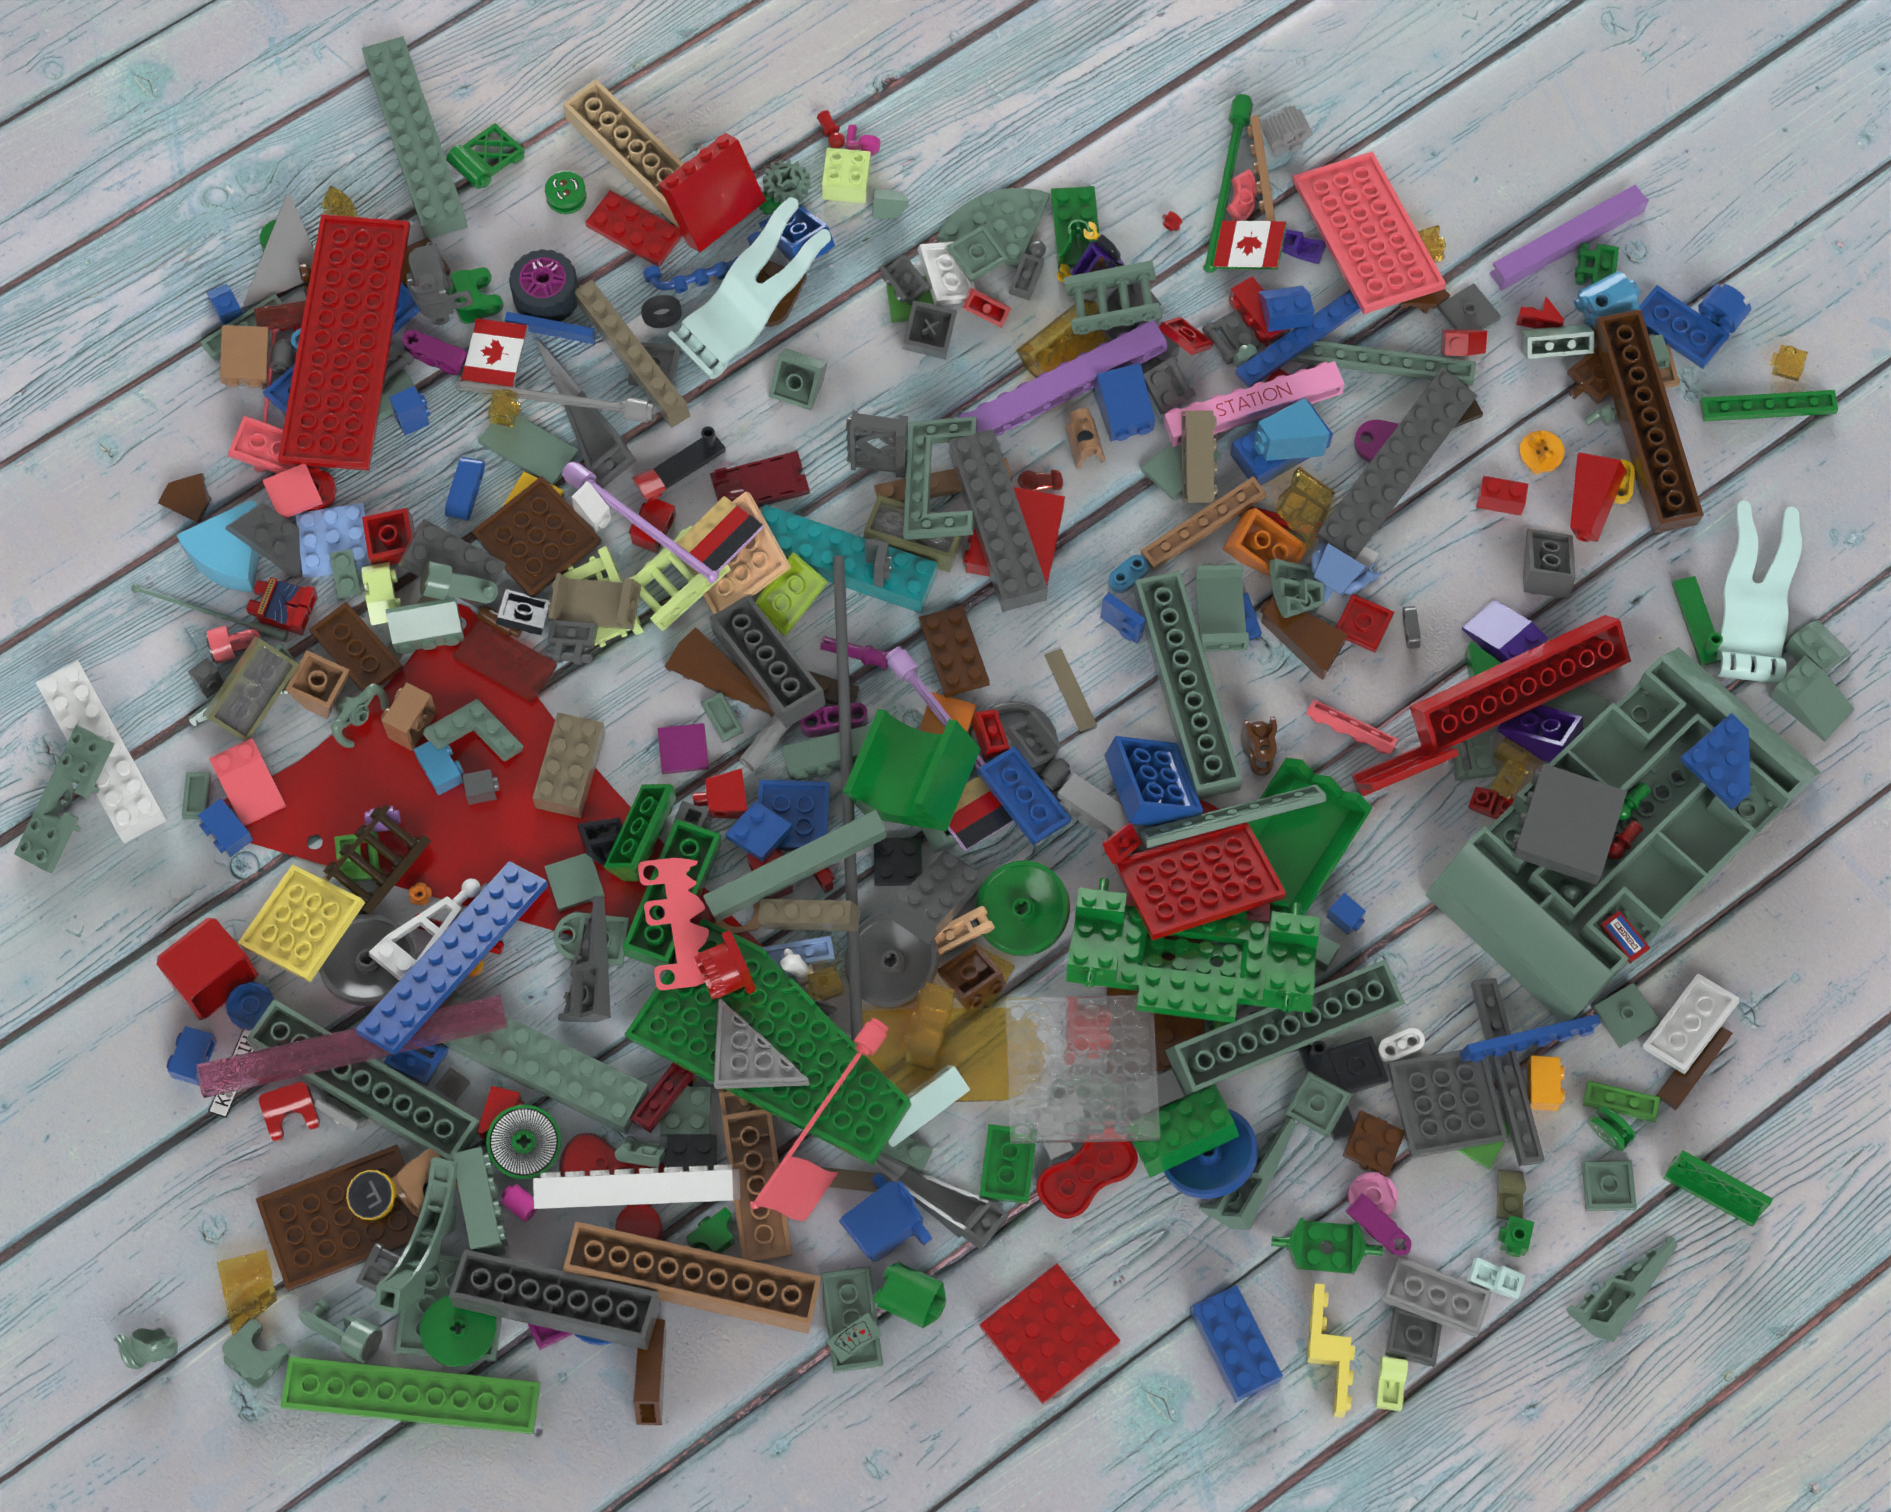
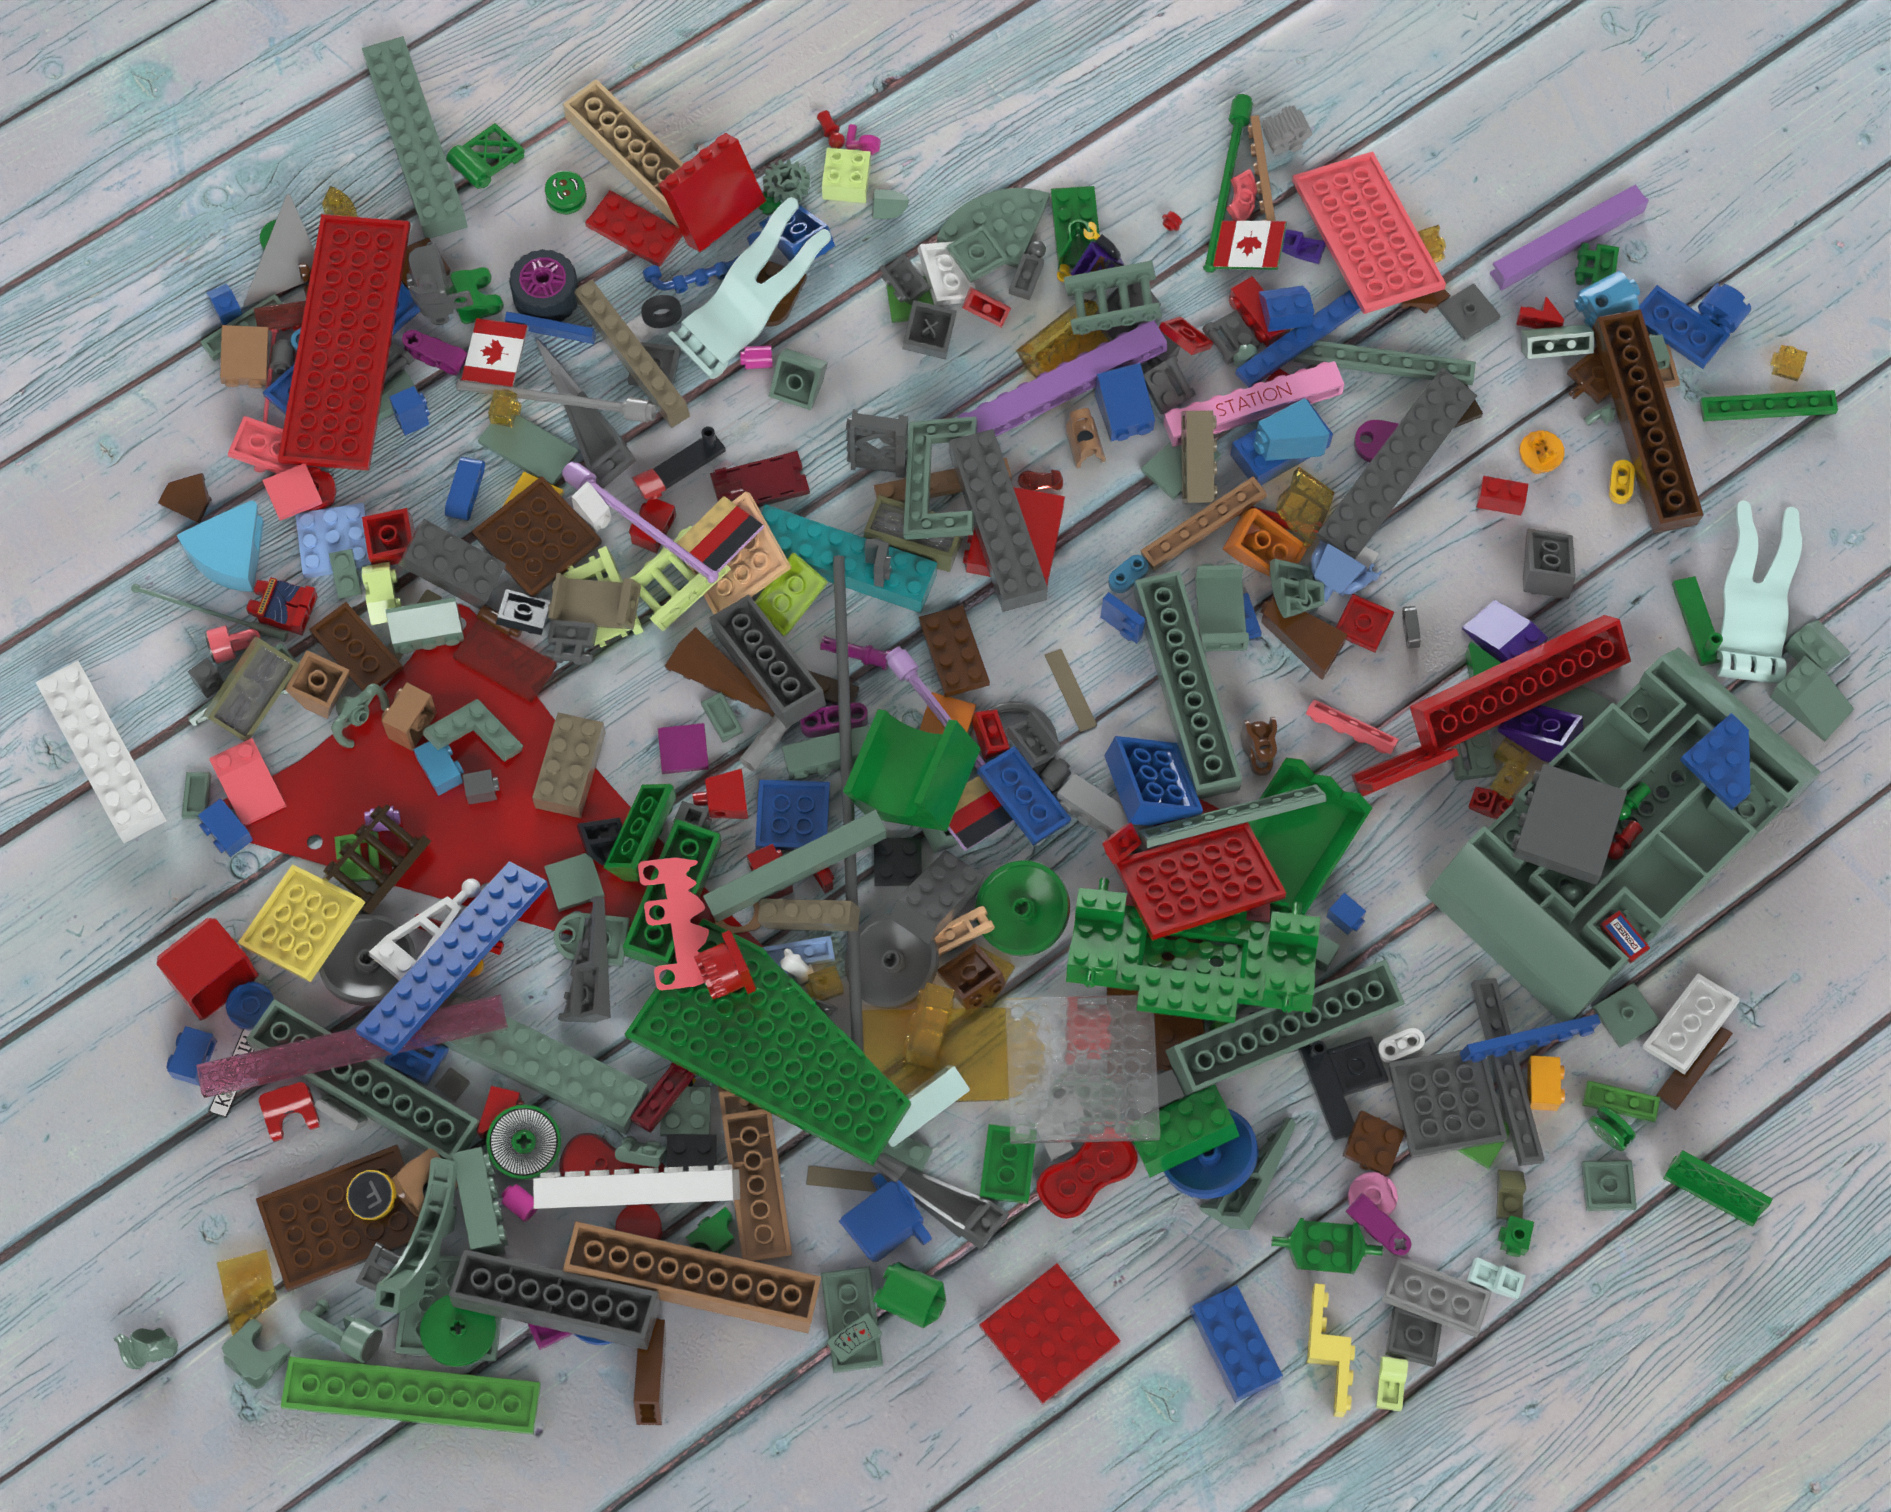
sand green plate [14,725,115,873] -> none
dark grey wing [225,502,301,578] -> none
orange plate [408,882,432,906] -> none
sand green piece [420,561,498,603] -> none
light grey tile [714,999,810,1089] -> none
blue plate [725,801,793,863] -> none
coral flag [750,1018,888,1221] -> none
sand green tile [1285,1071,1352,1138] -> none
red slope [1441,329,1487,356] -> none
sand green wedge [1566,1237,1678,1342] -> none
red slope [1570,452,1627,542] -> none
none -> dark pink brick [740,345,773,369]

